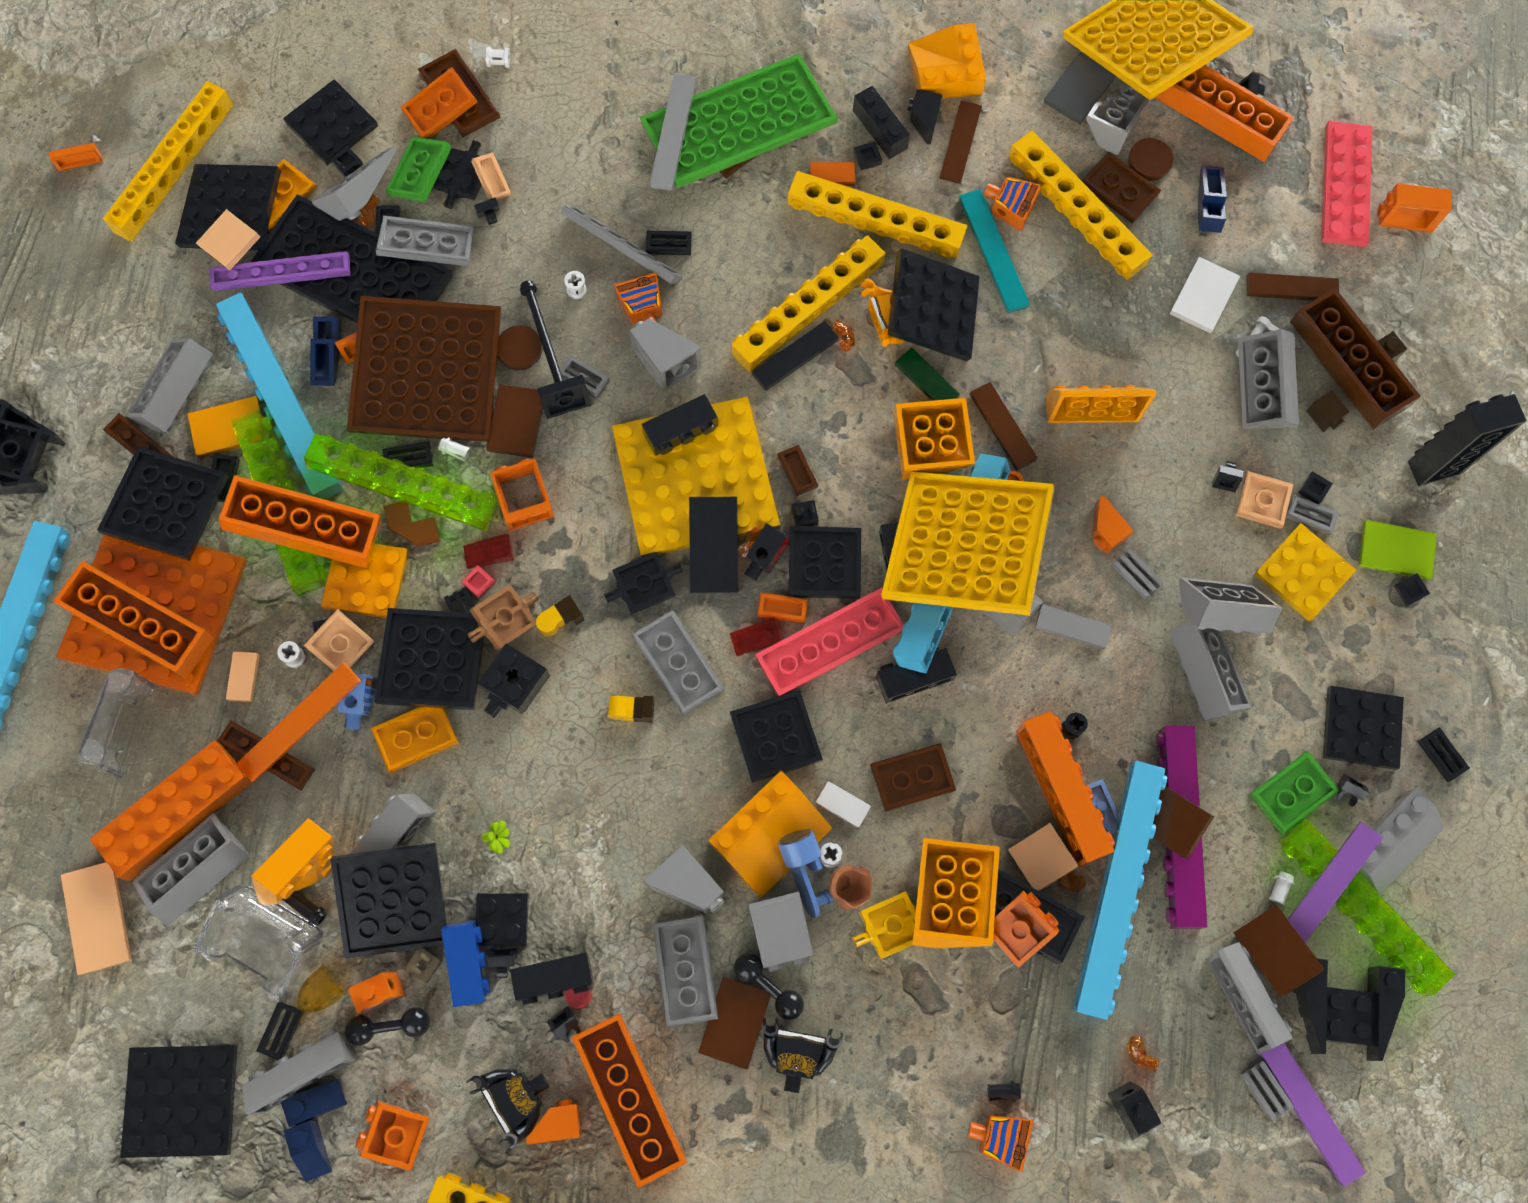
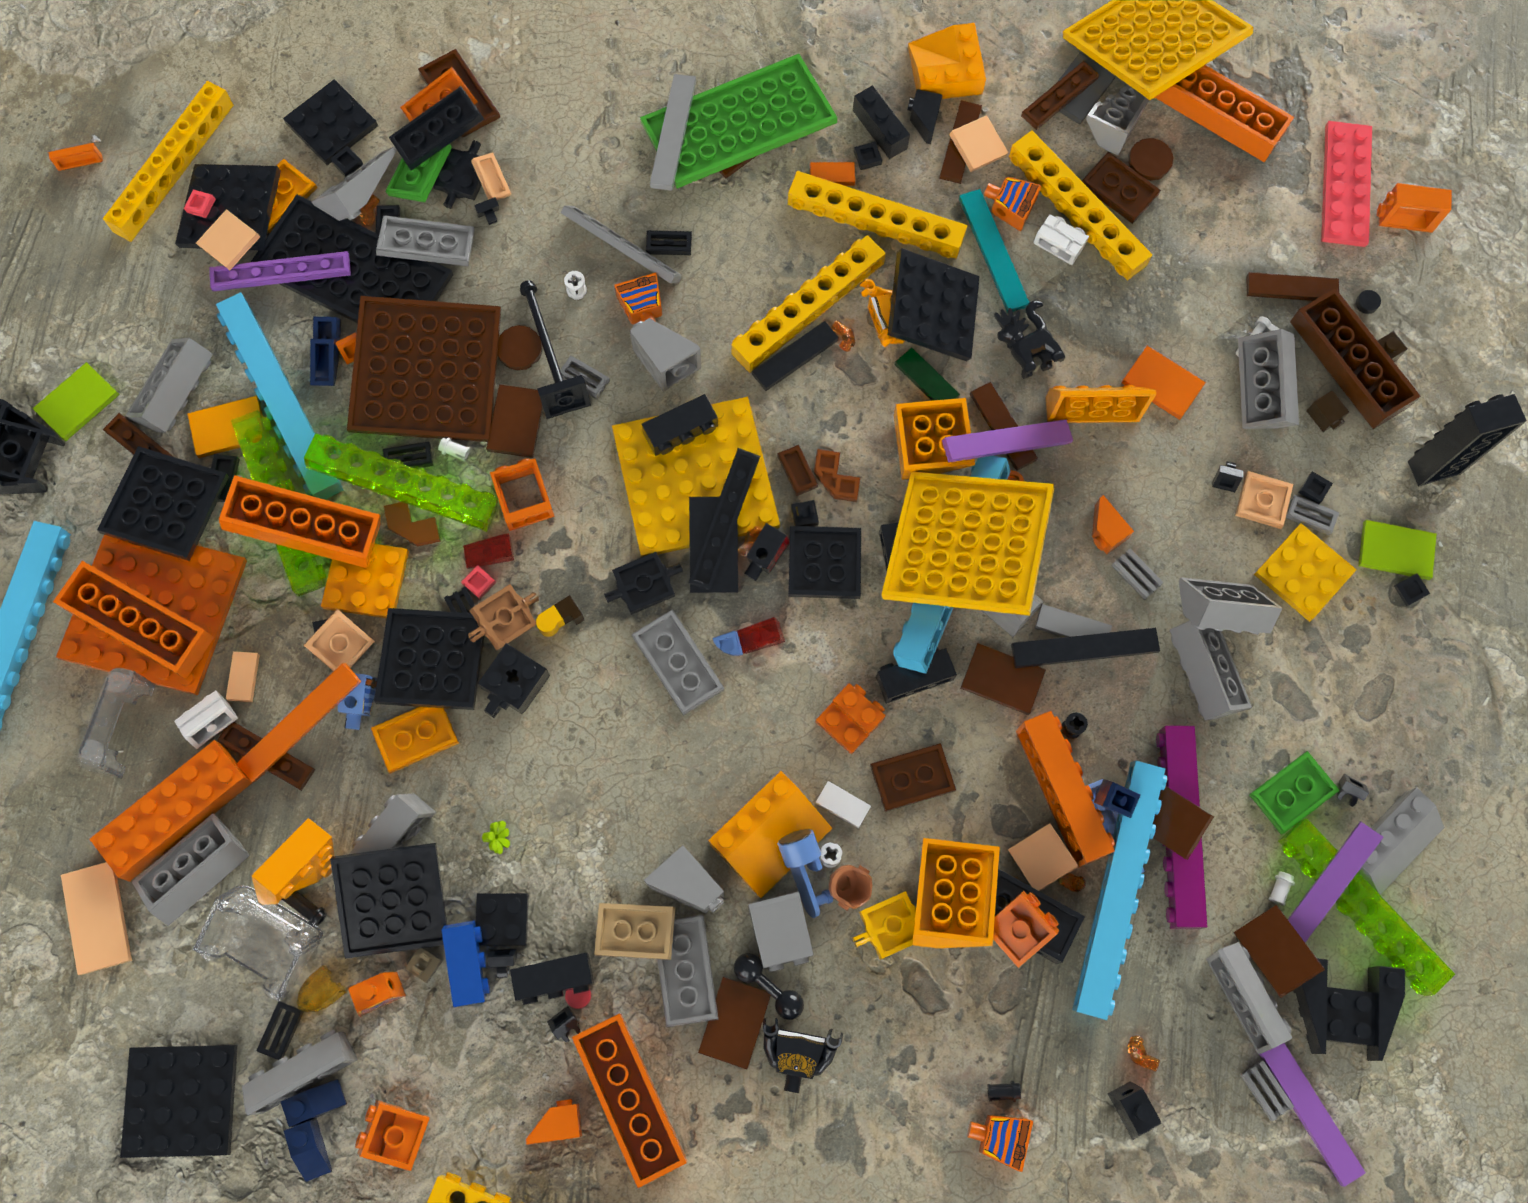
white bush [277,641,306,668] -> none
black piece [345,1007,430,1046] -> none
black torso [466,1069,549,1153] -> none
white bush [486,47,510,68] -> none
leg [607,695,655,723] -> none
black plate [730,690,823,783] -> none
coral plate [755,588,904,697] -> none
orange tile [757,592,808,624] -> none
white tile [1170,257,1240,334] -> none
dark blue slope [1198,165,1227,233] -> none
black tile [1239,72,1265,96] -> none
black plate [1323,686,1404,770] -> none
black tile [1417,727,1470,782] -> none
none -> lime tile [32,362,120,441]
none -> white brick [174,690,238,749]
none -> coral tile [184,190,216,218]
none -> black tile [389,86,484,171]
none -> tan plate [594,903,675,960]
none -> black tile [688,448,760,592]
none -> medium blue tile [713,631,743,656]
none -> dark orange tile [814,449,860,502]
none -> orange plate [815,683,886,755]
none -> medium lavender tile [942,419,1073,462]
none -> light nougat tile [949,115,1008,172]
none -> reddish brown tile [960,643,1046,715]
none -> black animal [994,300,1065,379]
none -> black tile [1011,627,1160,668]
none -> reddish brown tile [1021,61,1099,130]
none -> white brick [1033,214,1089,265]
none -> dark blue slope [1094,779,1140,818]
none -> orange tile [1121,345,1206,420]
none -> black tile [1356,290,1381,314]

